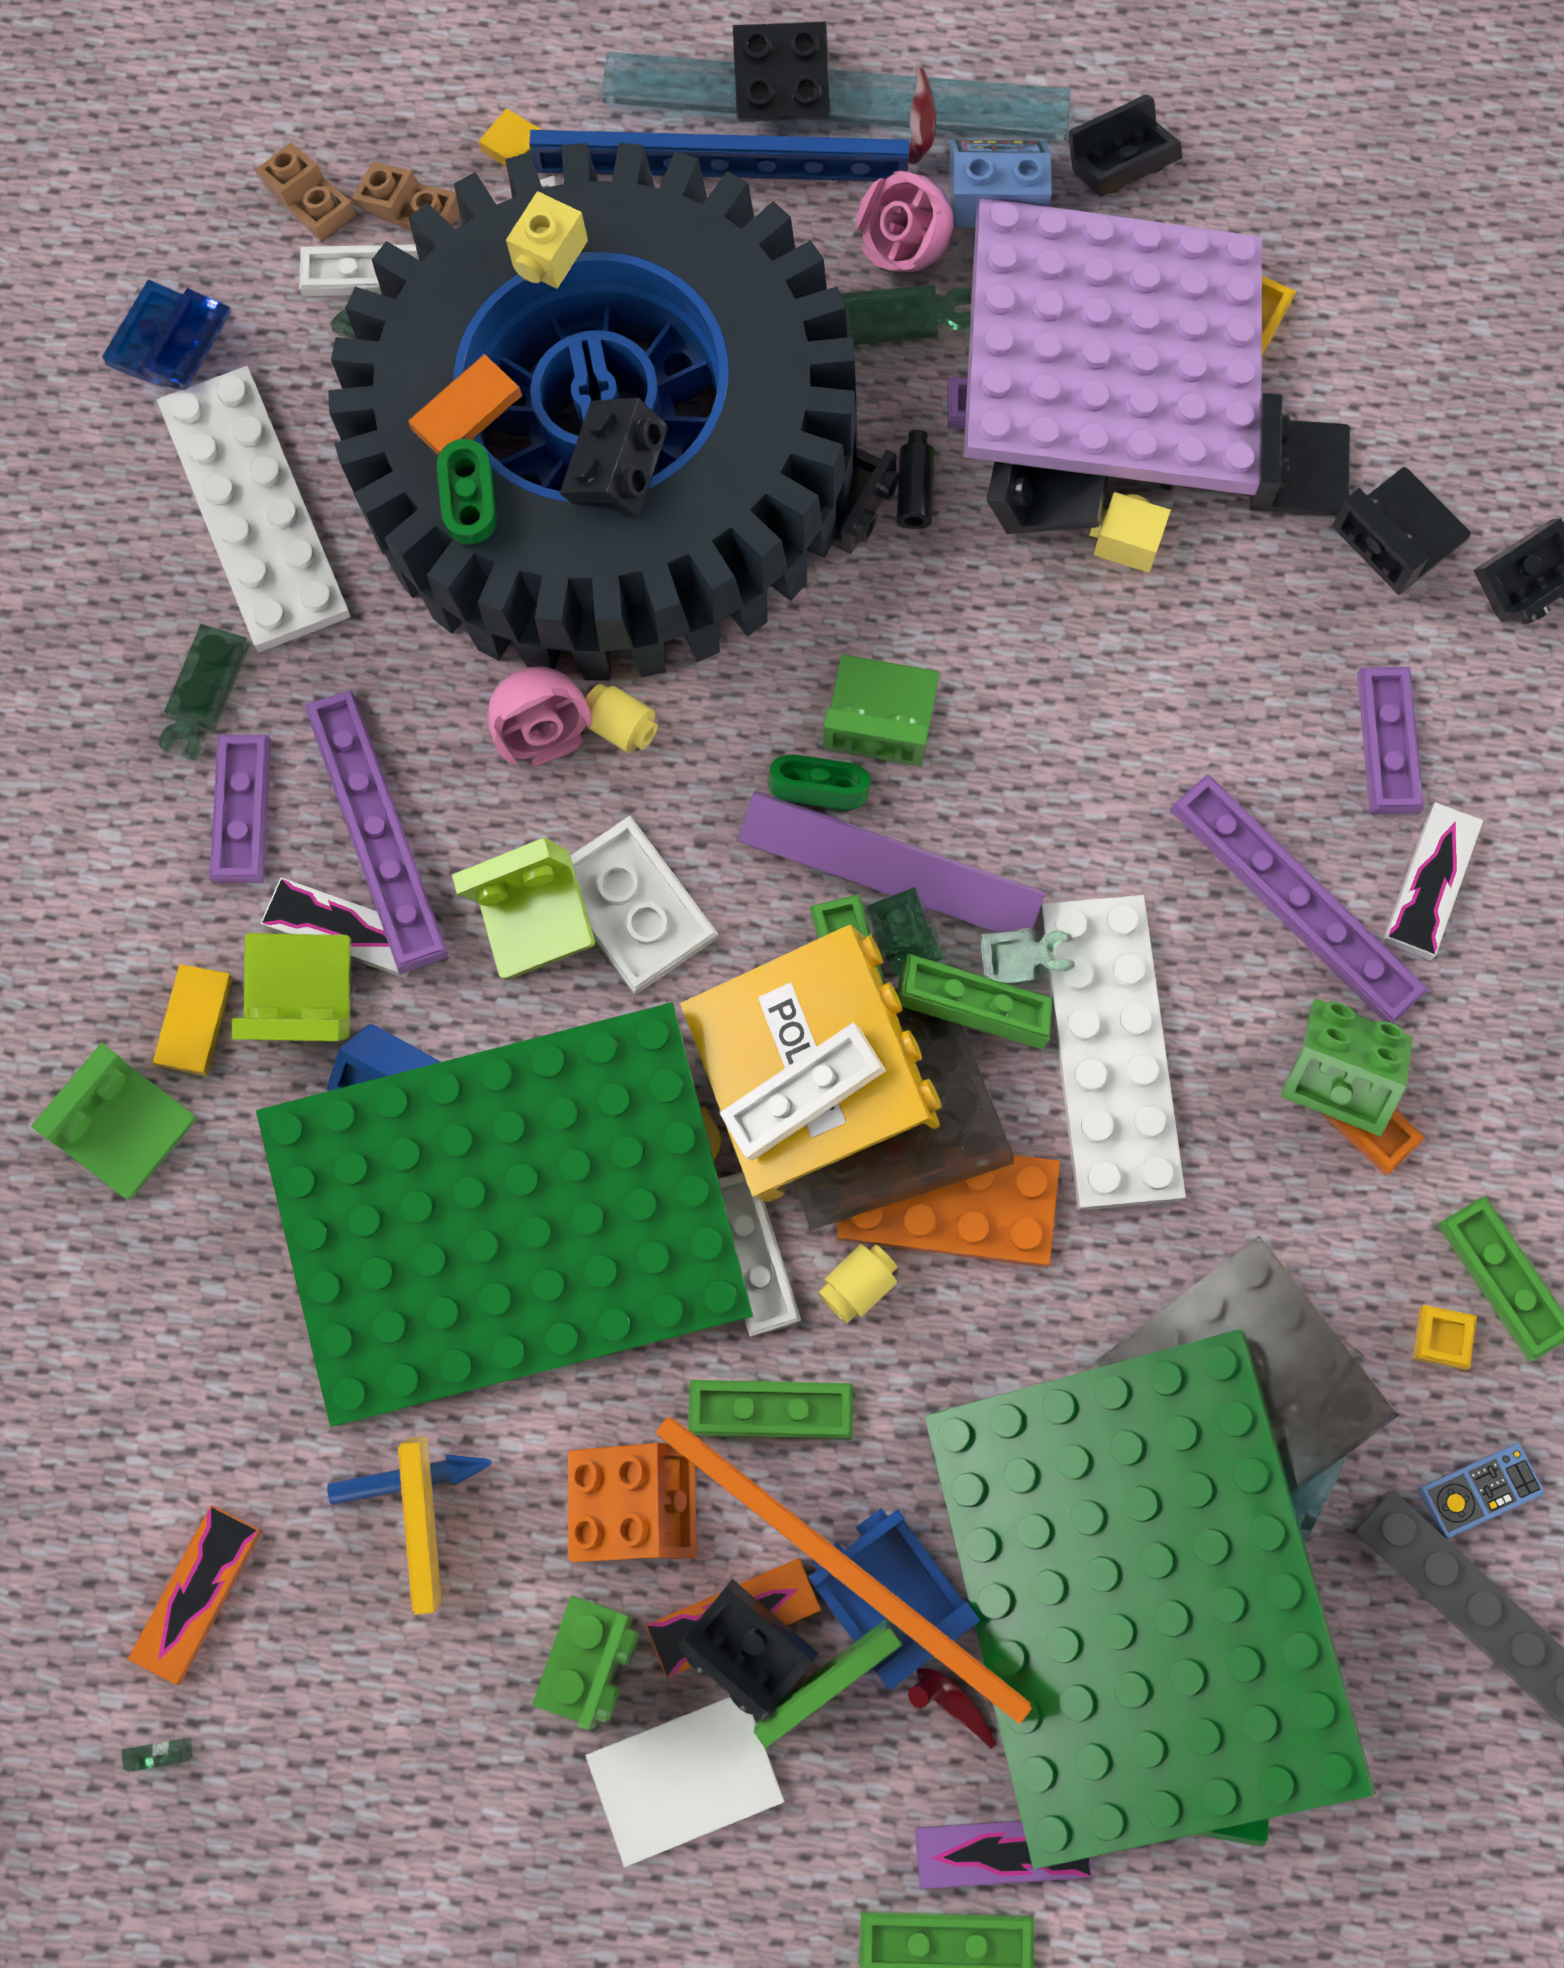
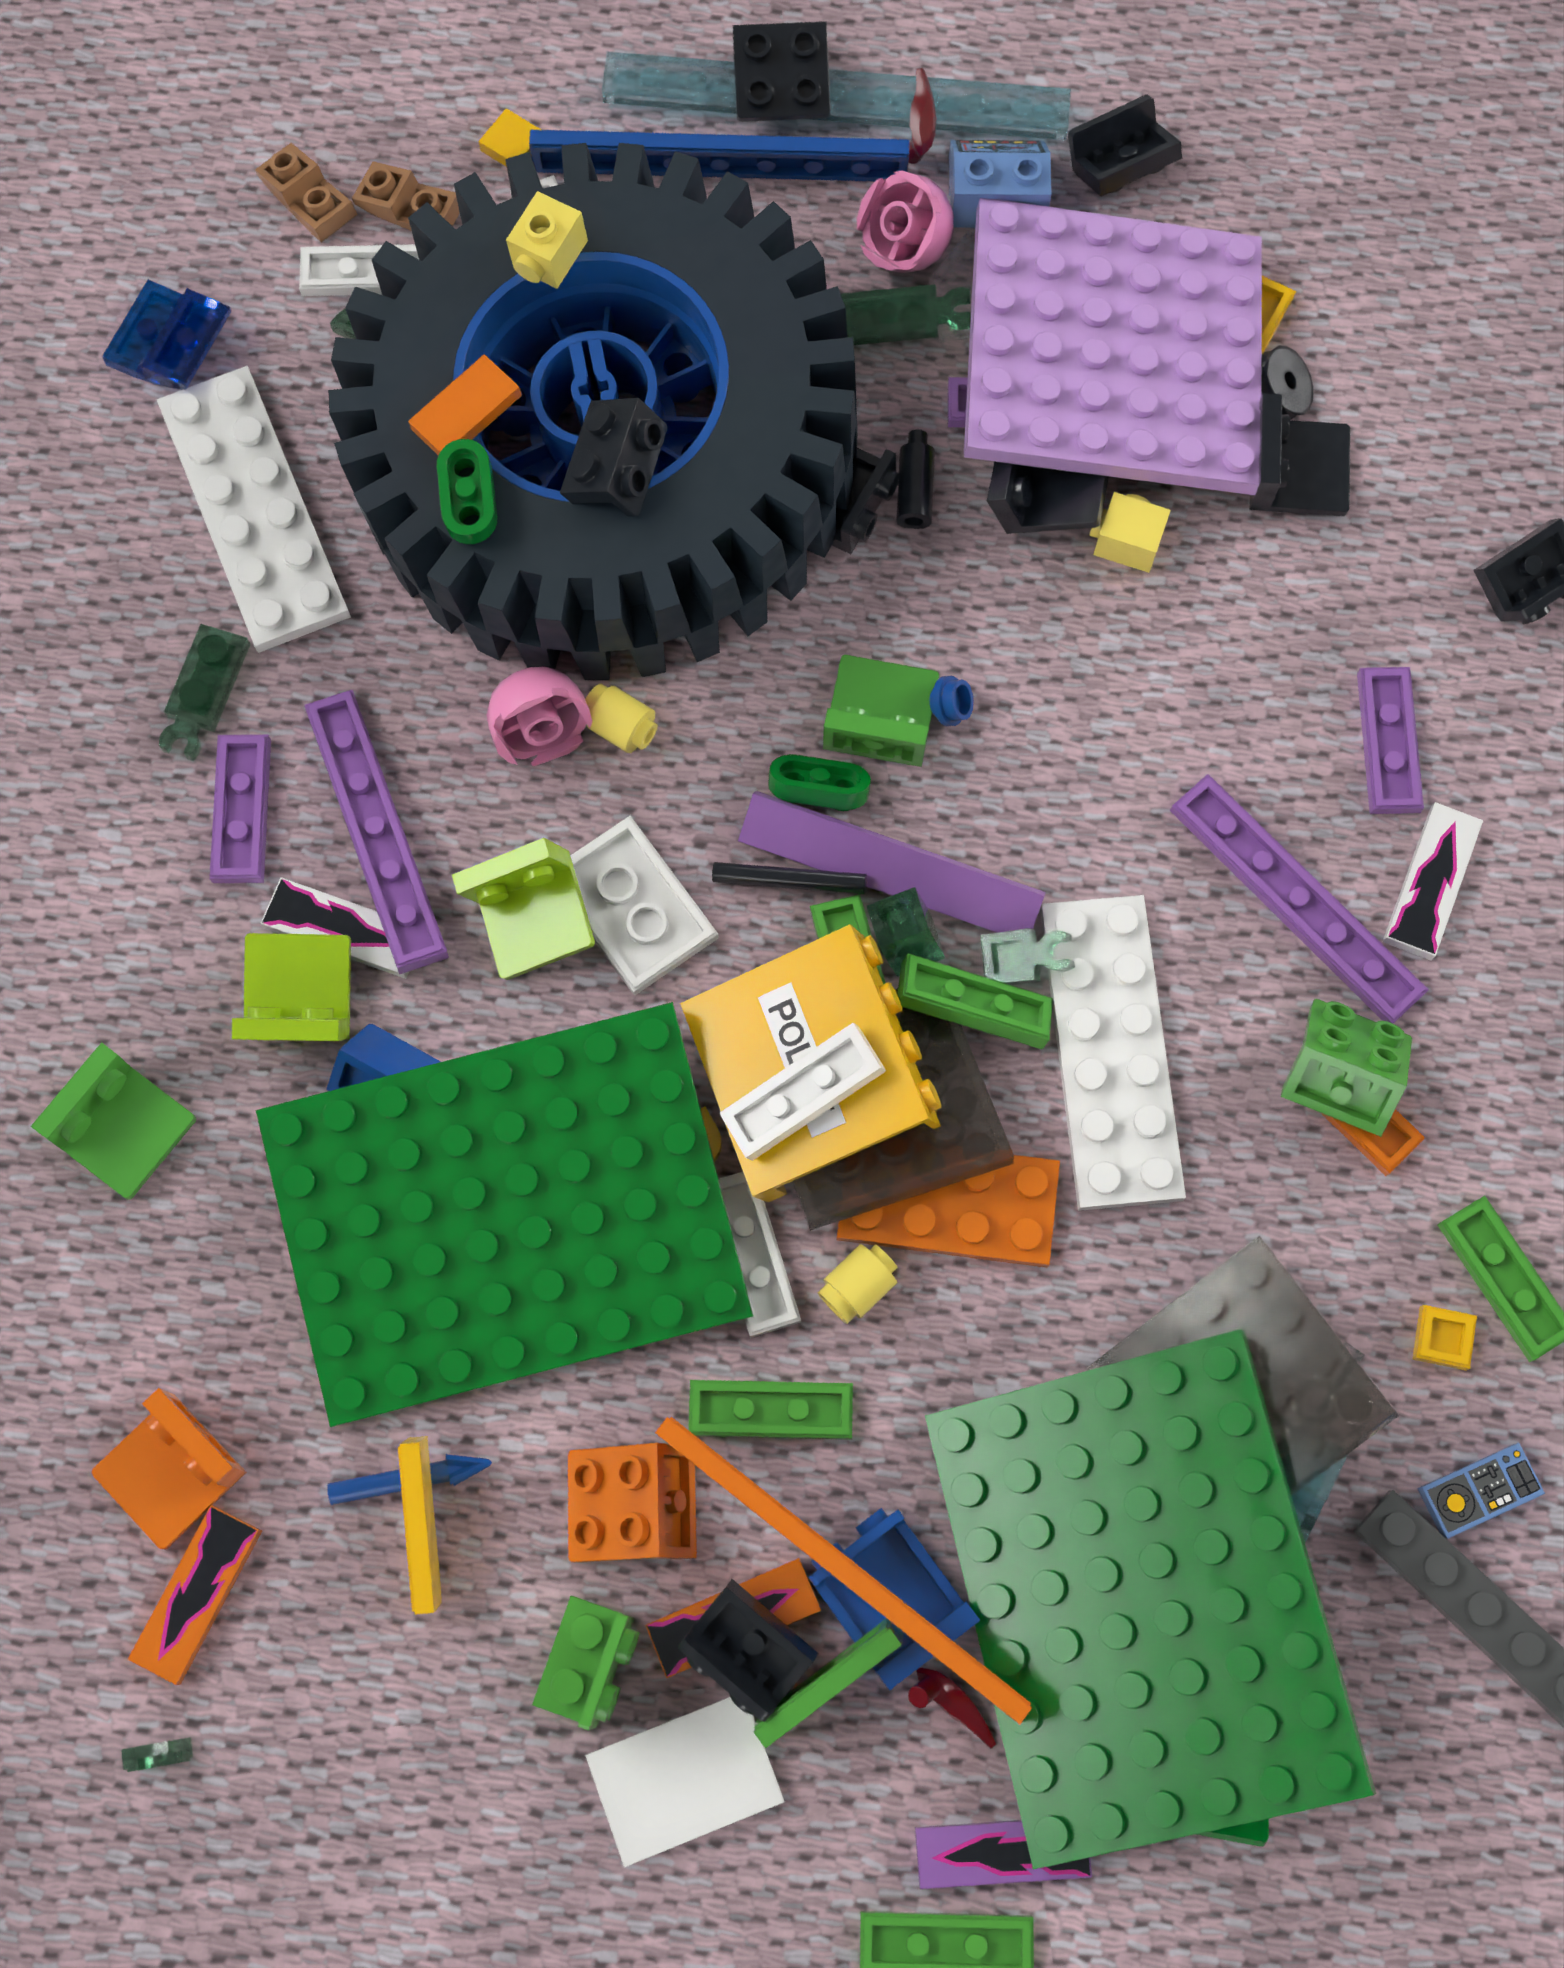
yellow tile [152,964,233,1076] -> none
black bracket [1332,467,1471,595] -> none
none -> orange bracket [91,1388,247,1550]
none -> black bar [712,862,867,894]
none -> blue plate [929,676,974,727]
none -> piece [1261,345,1314,420]

